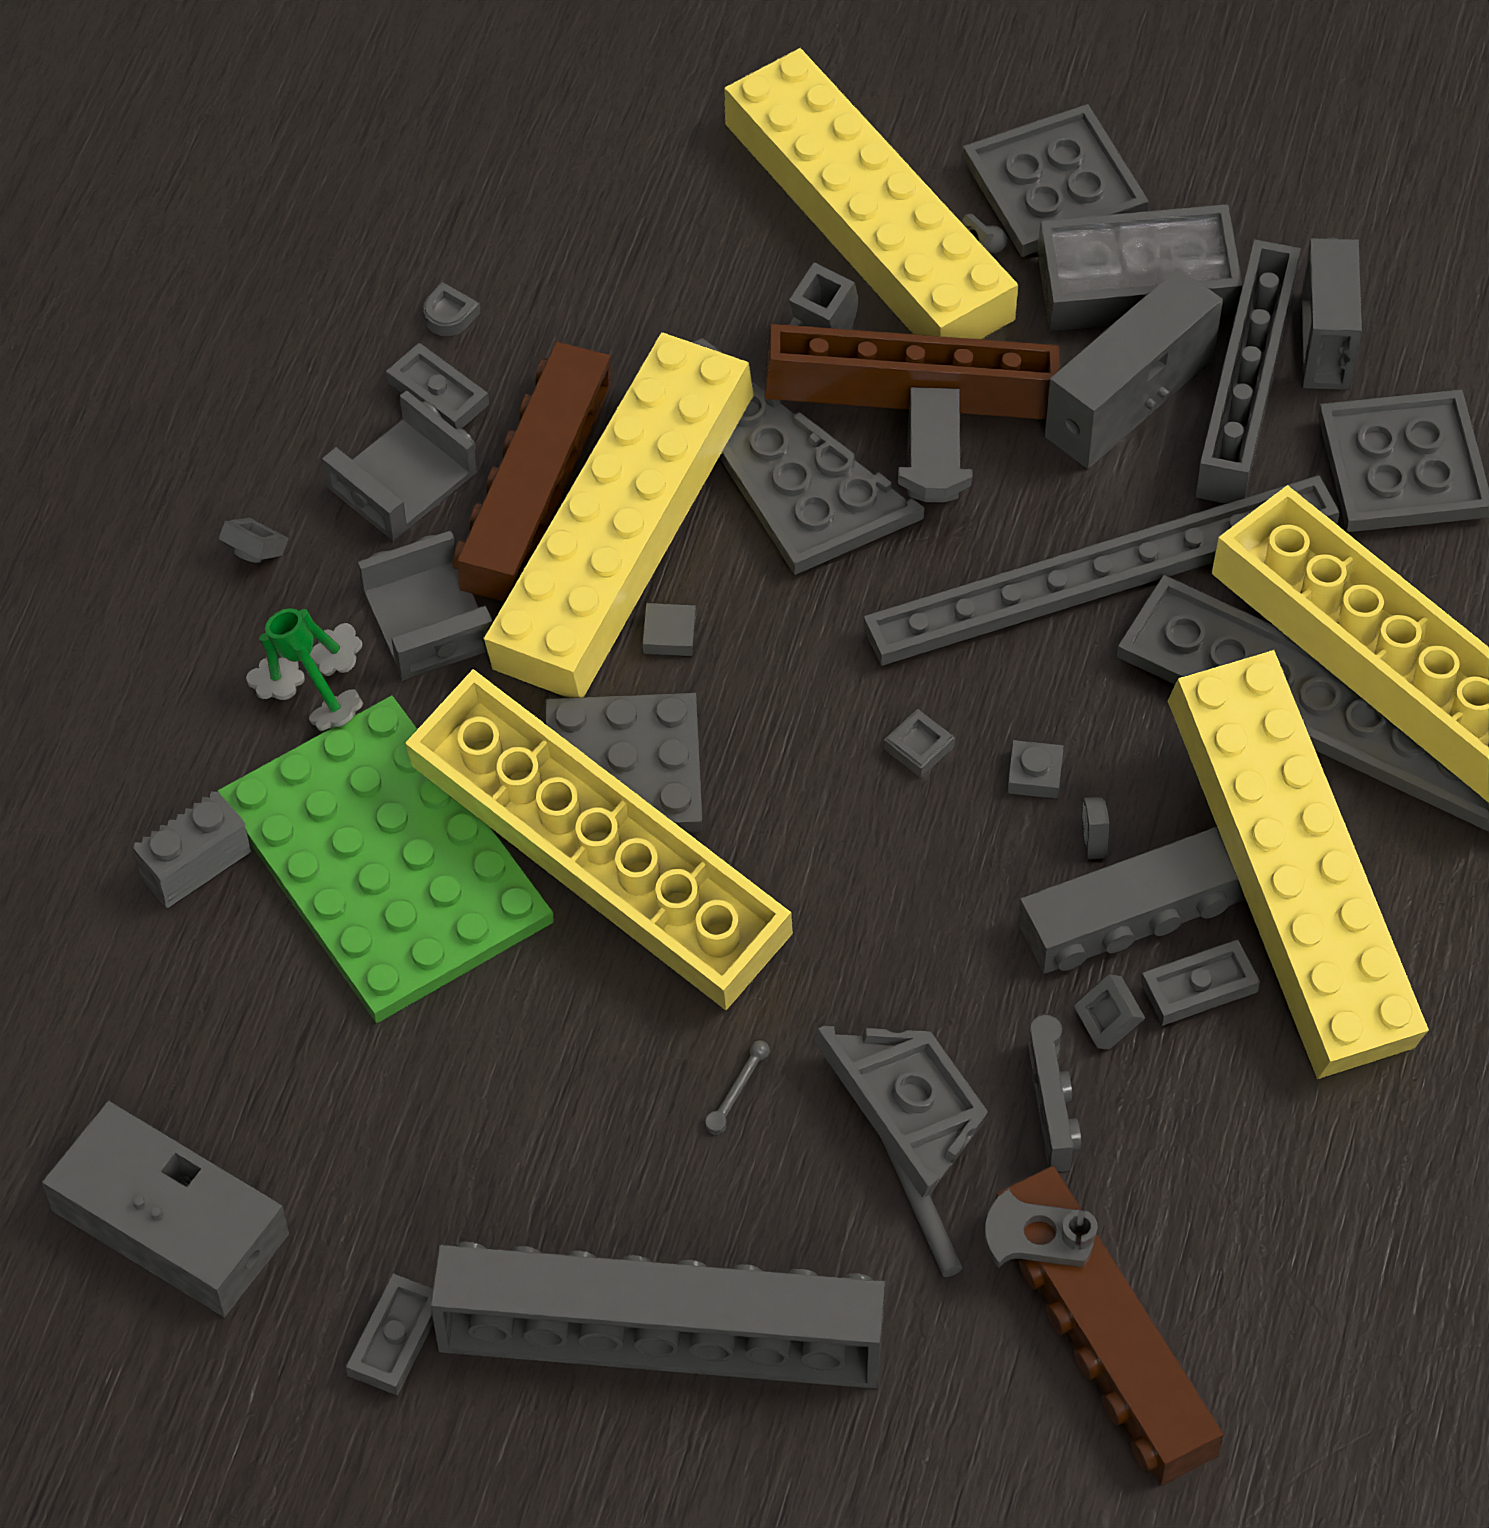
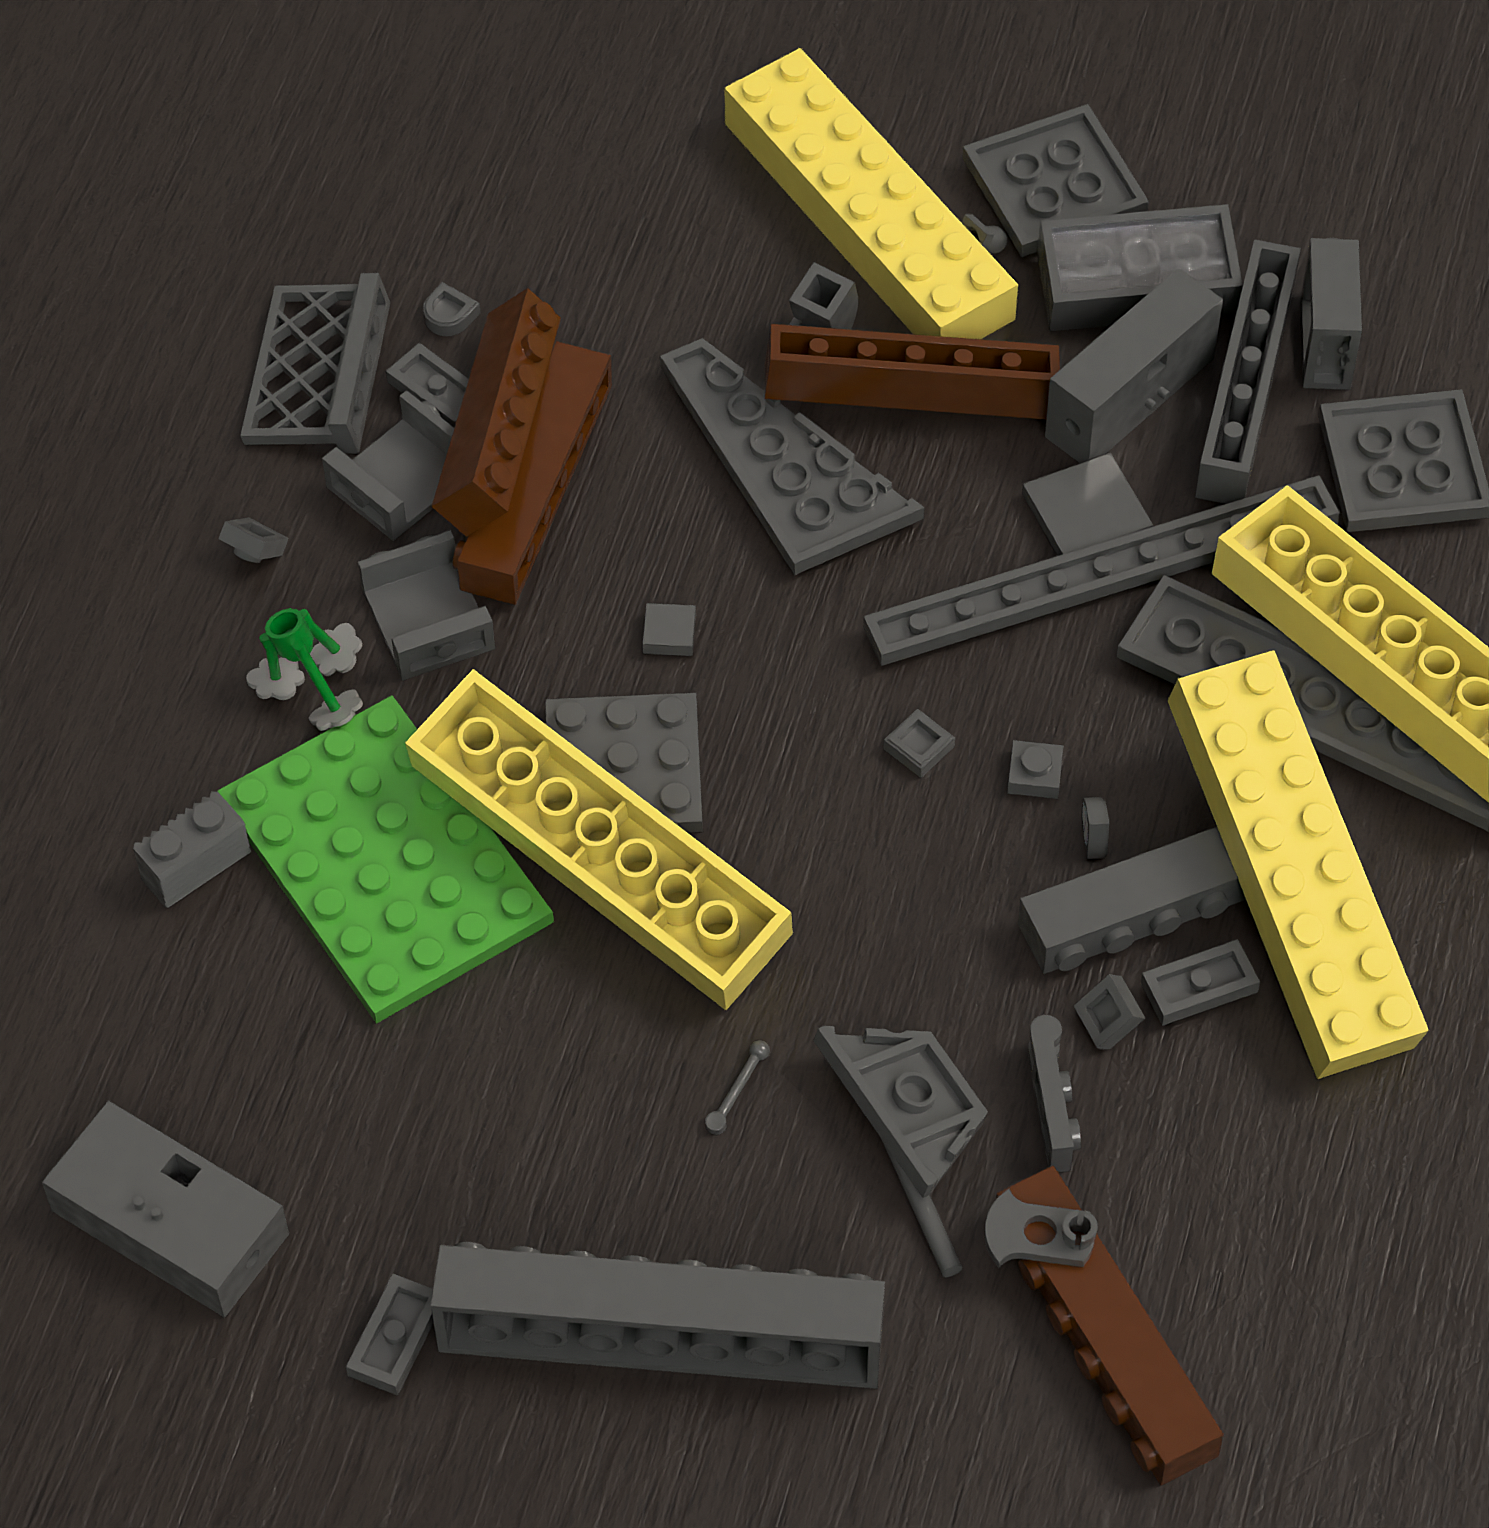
light yellow brick [484,332,754,698] -> none
dark grey piece [898,387,973,502] -> none
none -> dark grey fence [240,273,390,454]
none -> reddish brown brick [432,288,561,537]
none -> dark grey tile [1022,453,1153,556]

